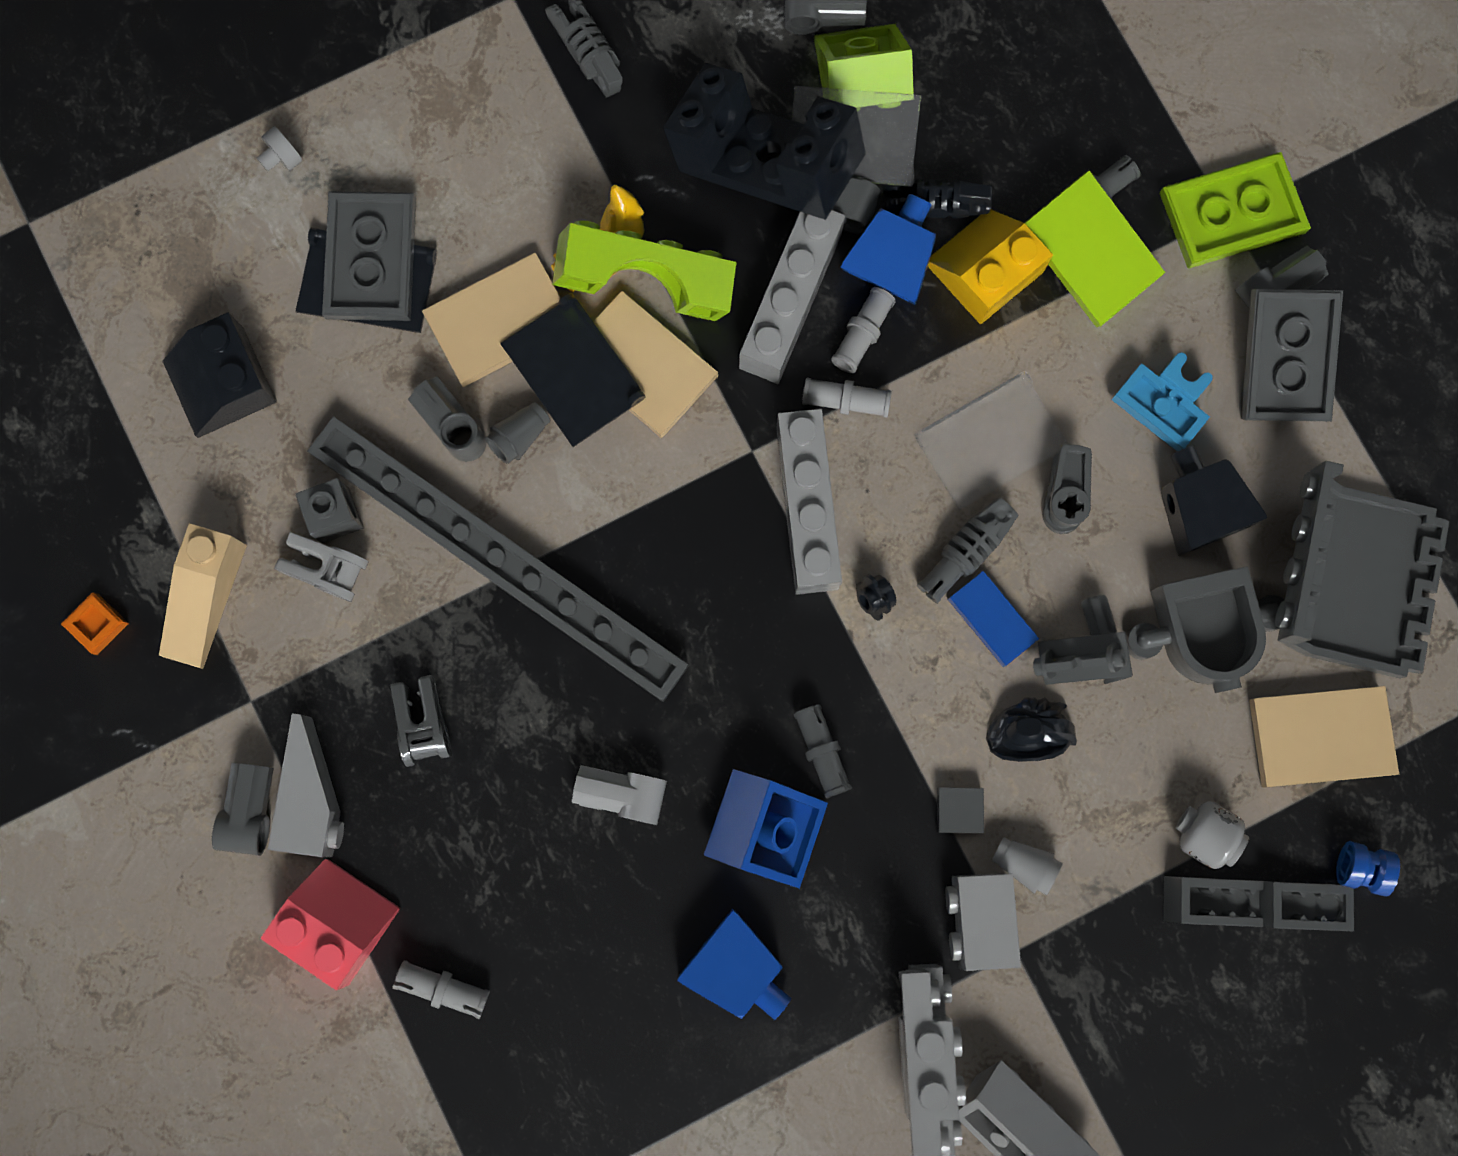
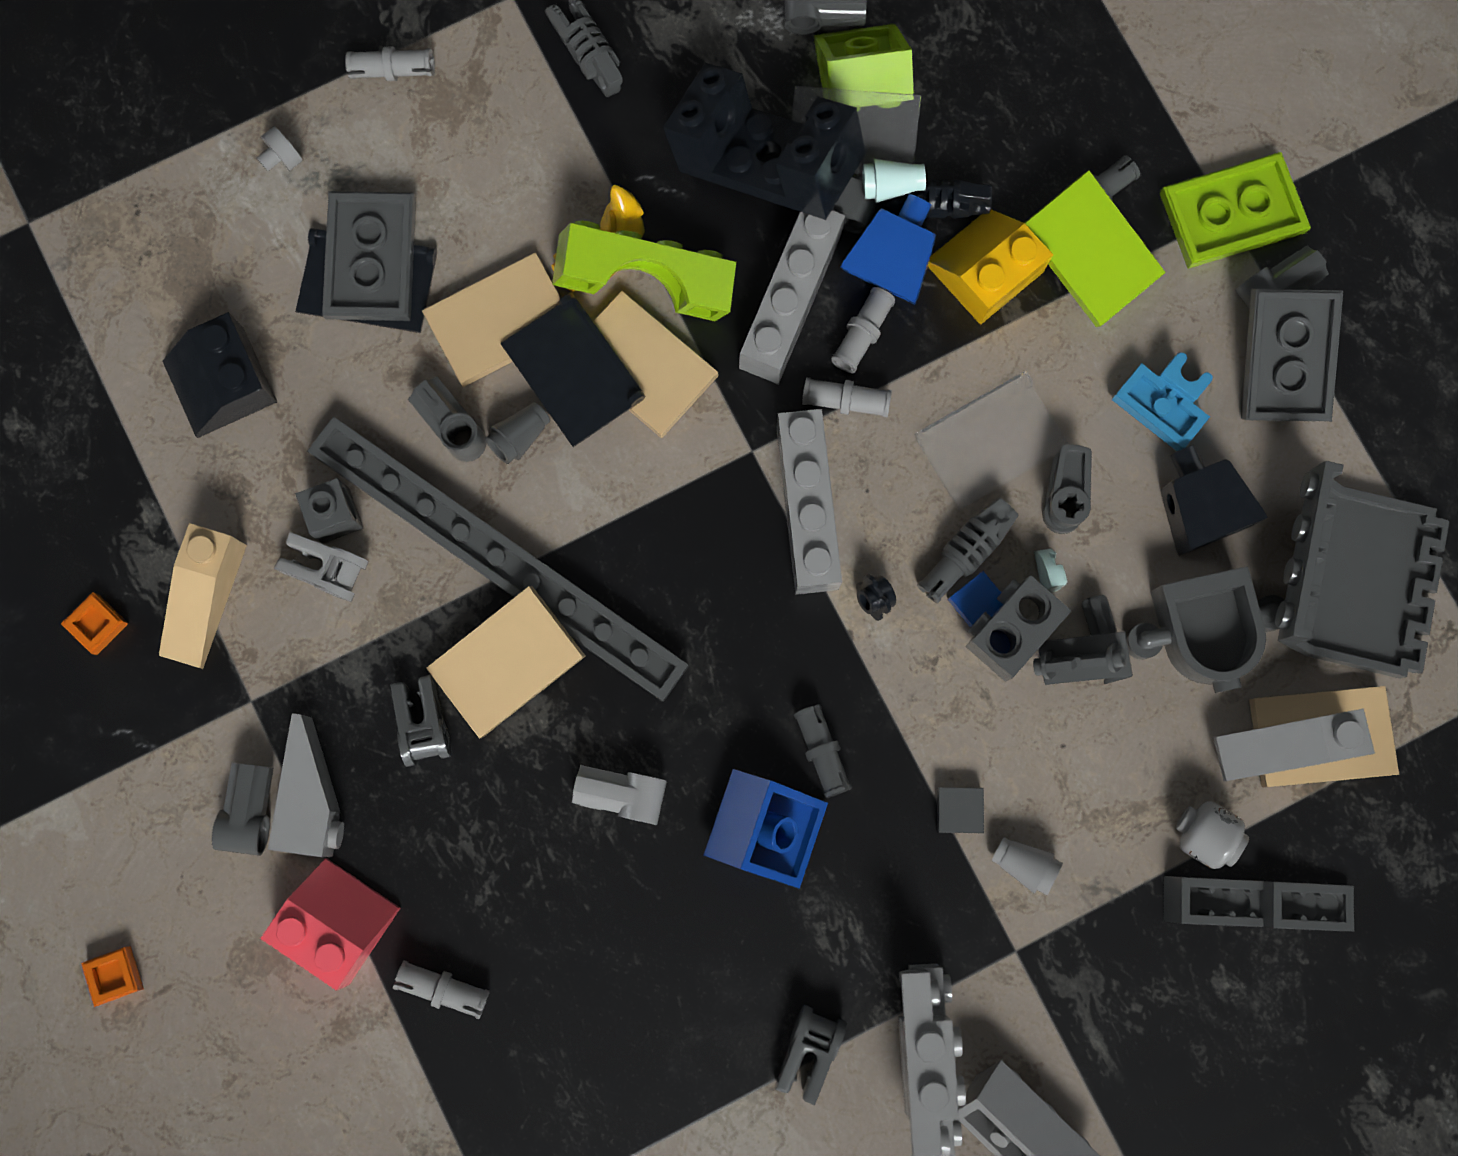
blue torso [677,908,792,1020] -> none
light grey brick [945,873,1021,971] -> none
black hat [986,697,1077,762] -> none
blue wheel [1336,841,1400,897] -> none
none -> orange tile [81,946,144,1007]
none -> light grey pin [346,46,435,81]
none -> tan tile [426,586,586,739]
none -> dark grey piece [775,1005,847,1105]
none -> light aqua cone [862,159,926,203]
none -> dark grey brick [965,575,1072,682]
none -> light aqua tile [1034,548,1068,592]
none -> light grey slope [1213,708,1375,781]

